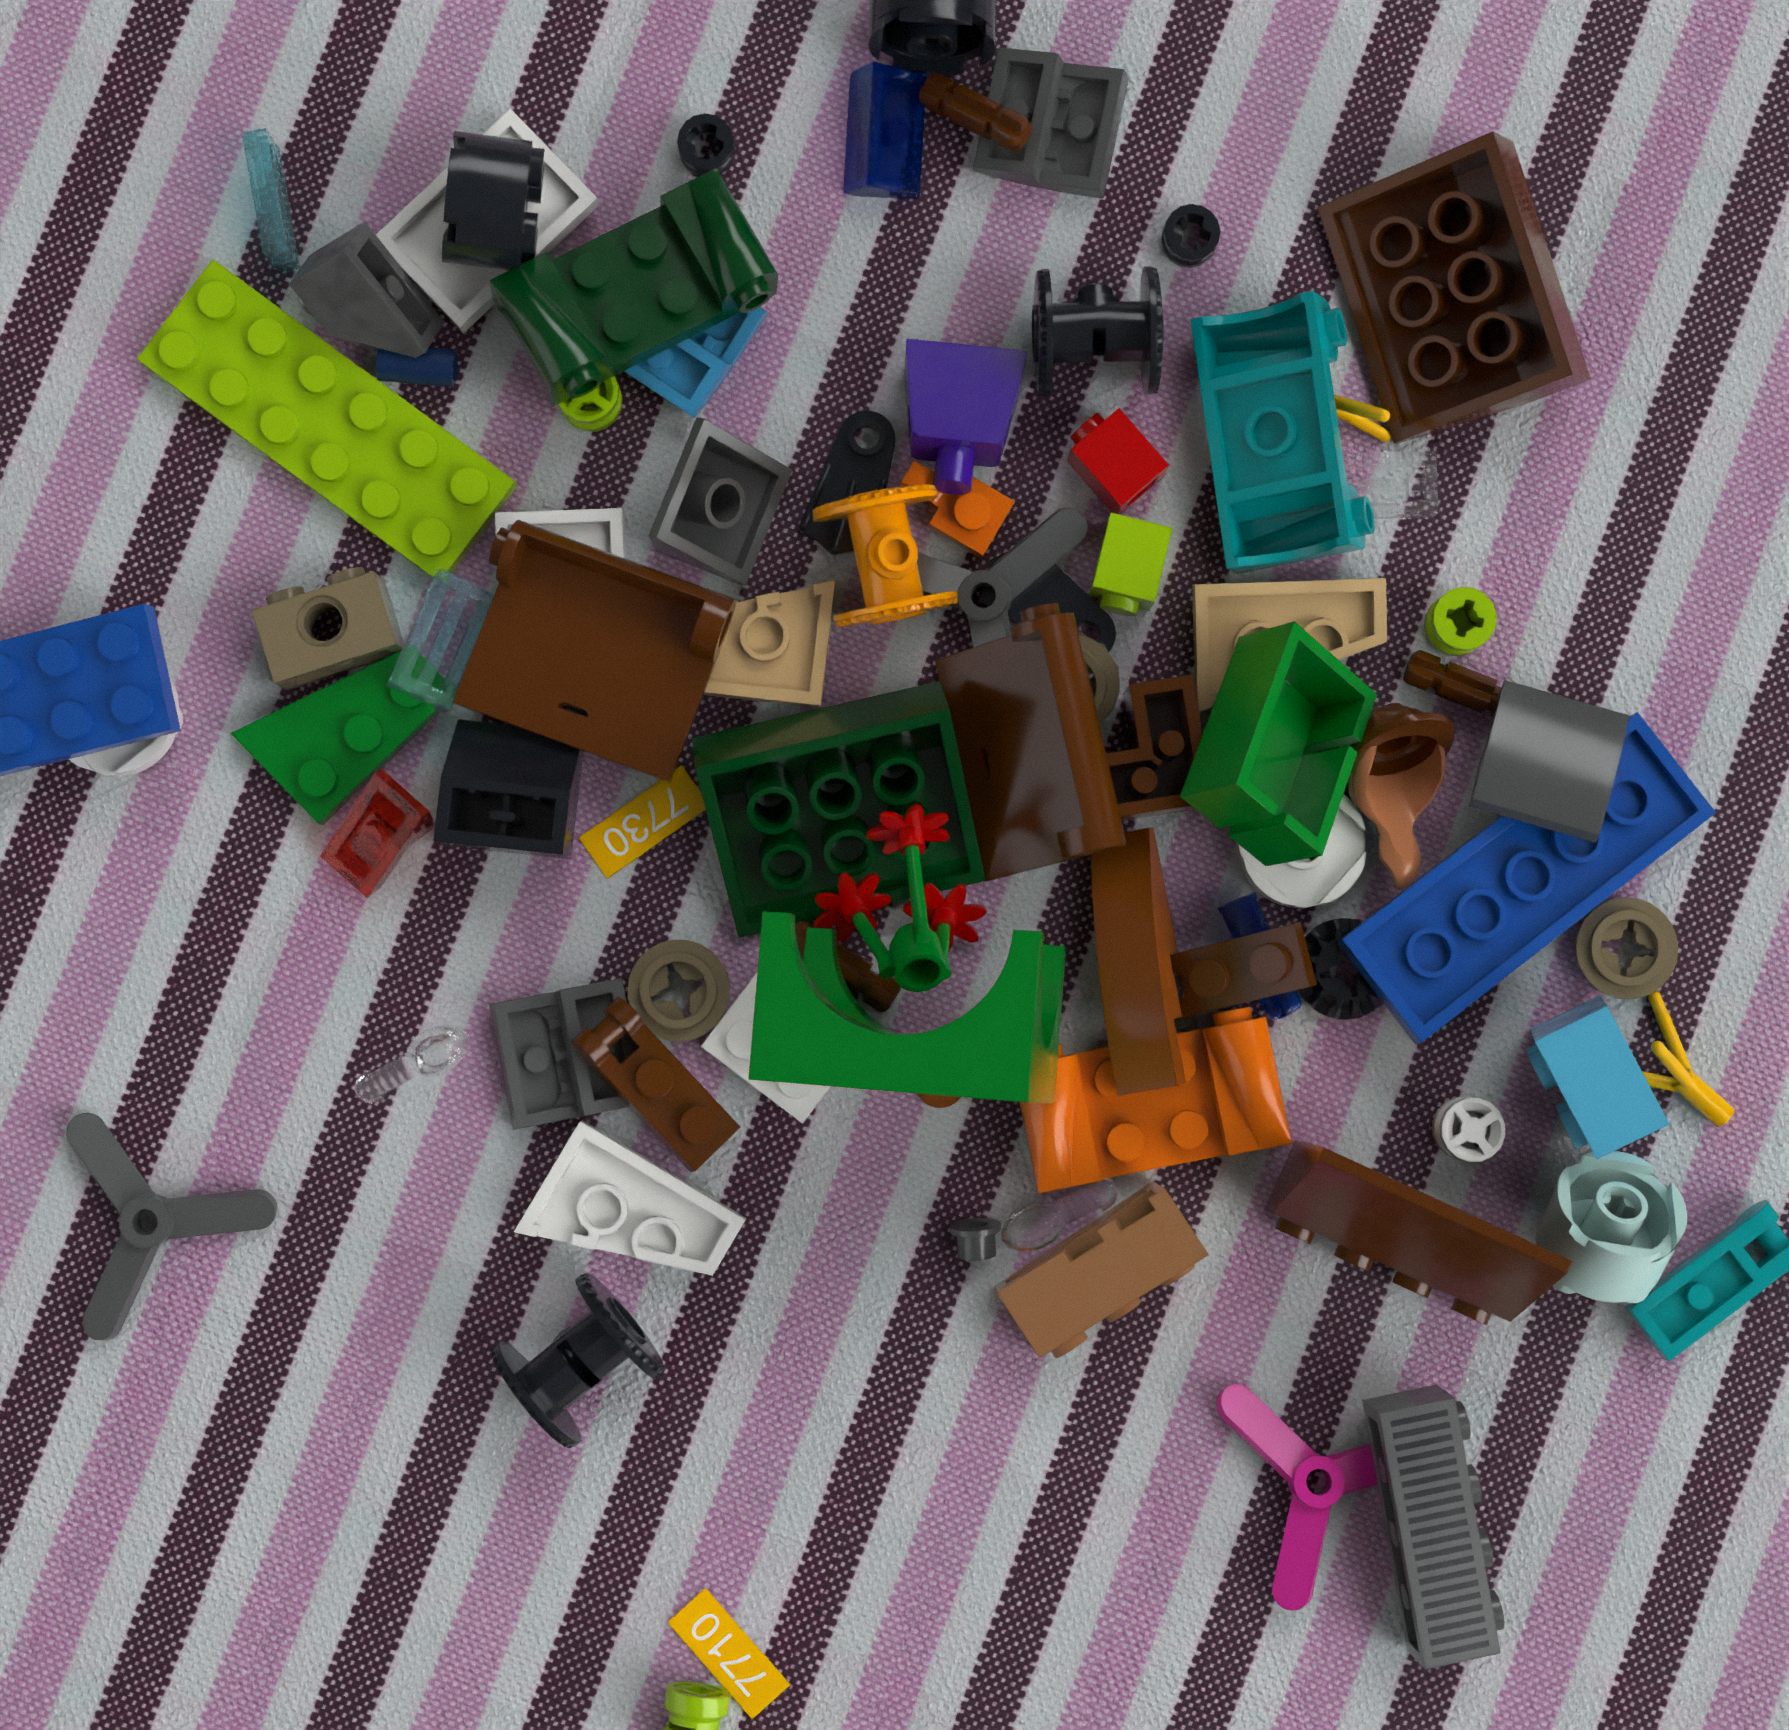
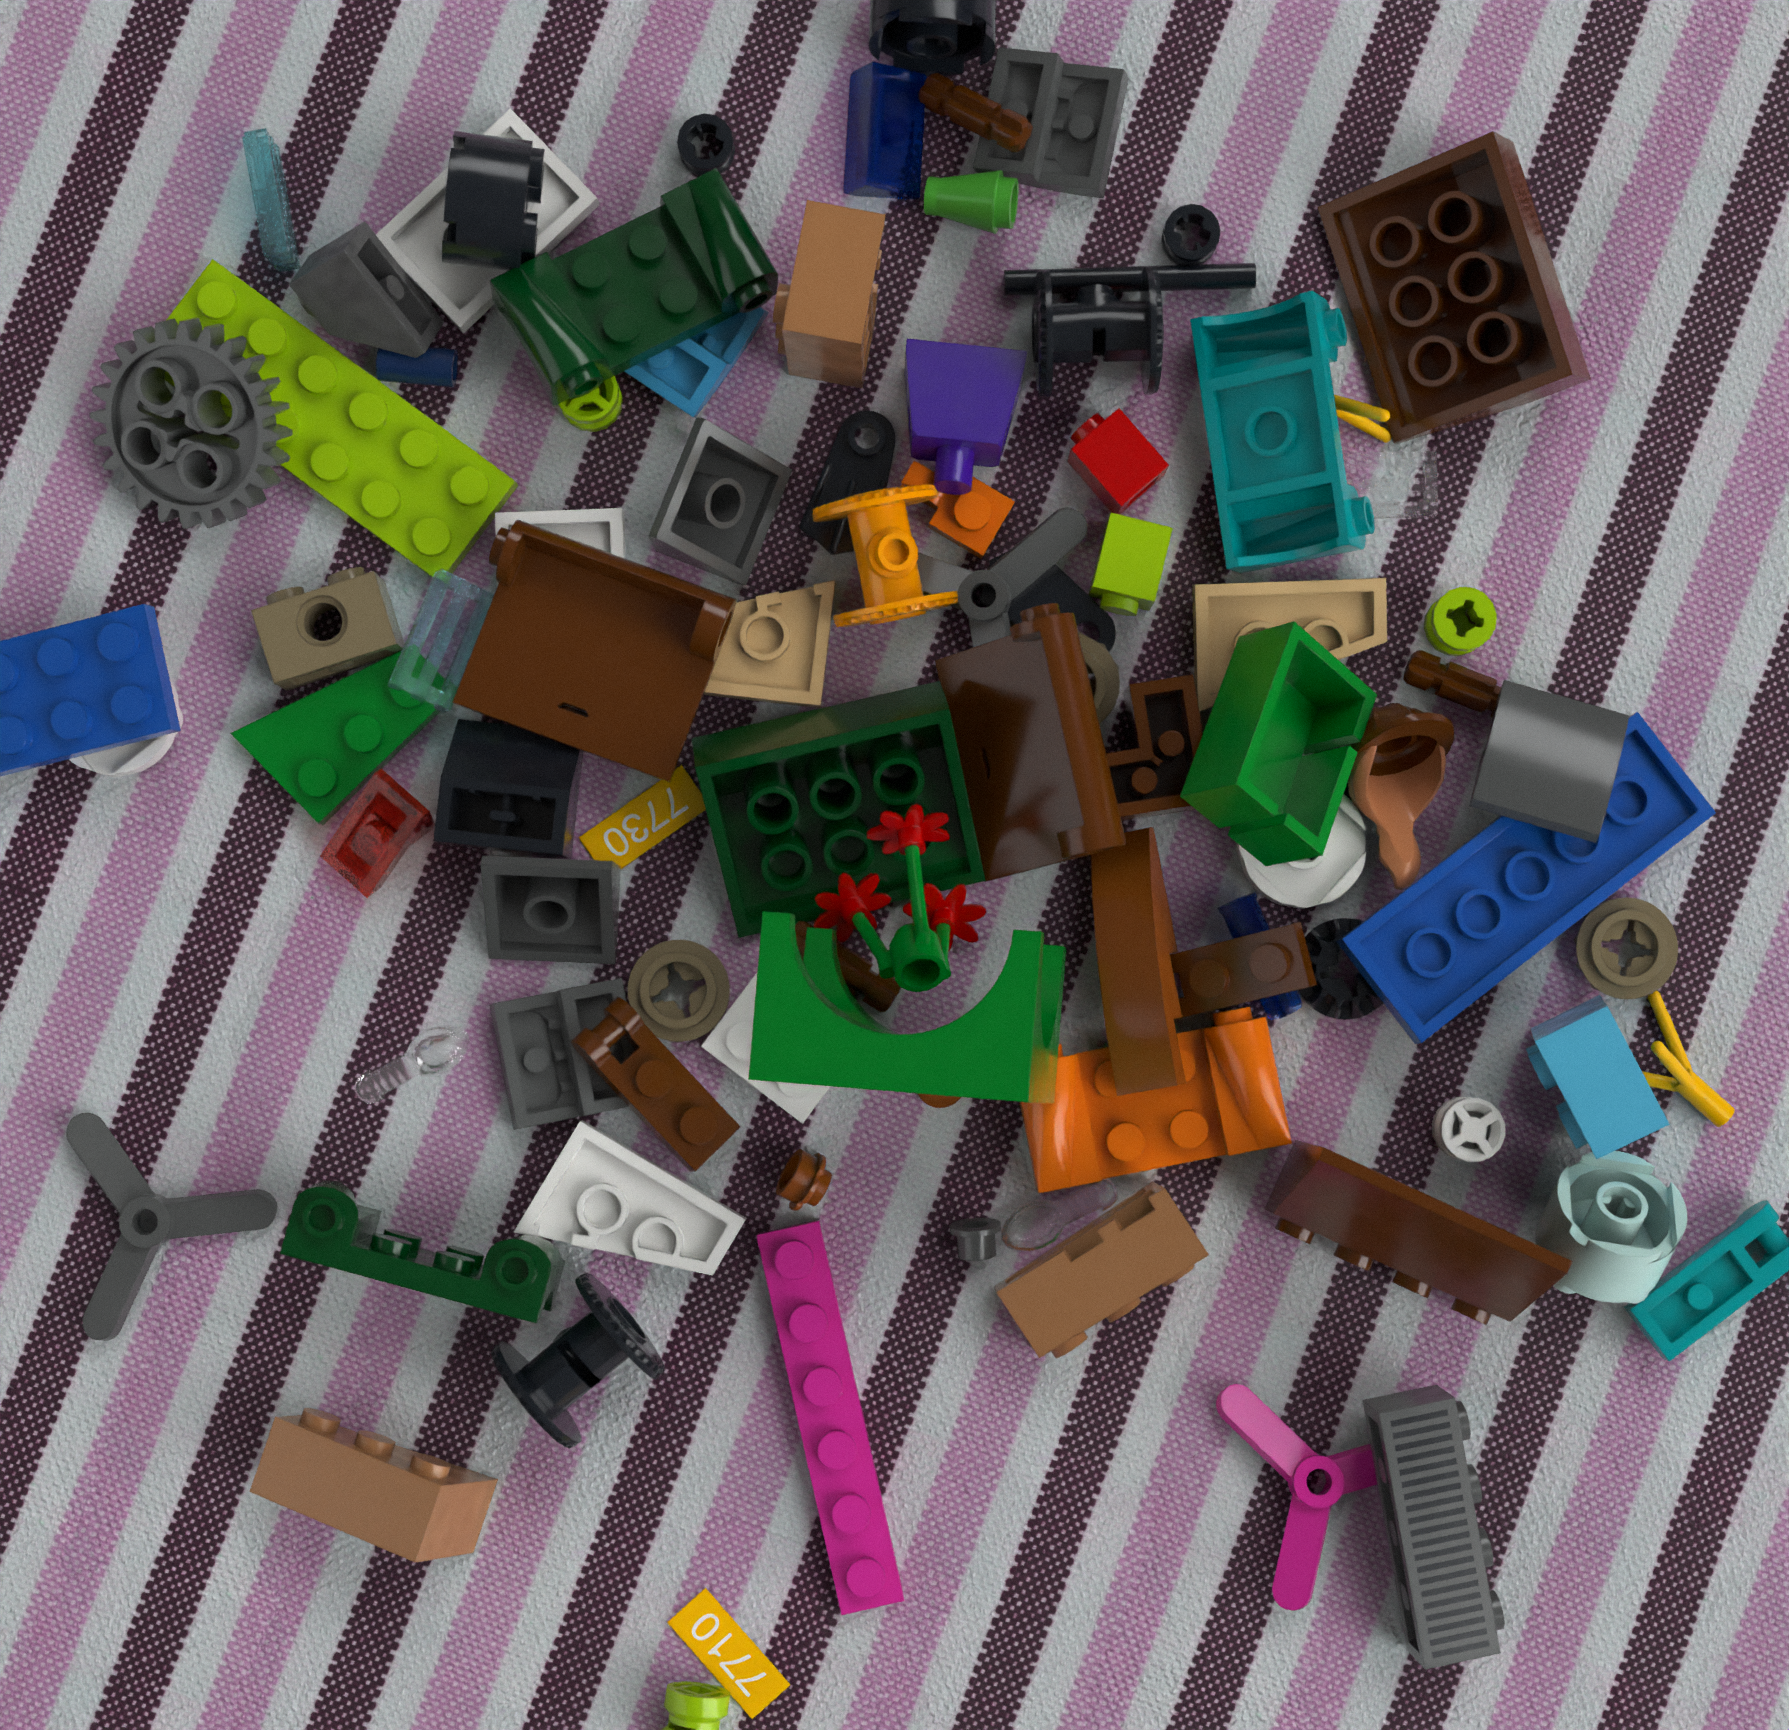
none -> dark grey gear [90,318,293,529]
none -> medium nougat wedge [249,1408,498,1563]
none -> dark green piece [280,1180,565,1324]
none -> dark grey slope [480,856,621,964]
none -> dark pink plate [756,1219,904,1615]
none -> medium nougat wedge [773,200,886,389]
none -> dark orange plate [776,1149,832,1211]
none -> bright green cone [924,170,1019,234]
none -> black bar [1004,263,1256,296]

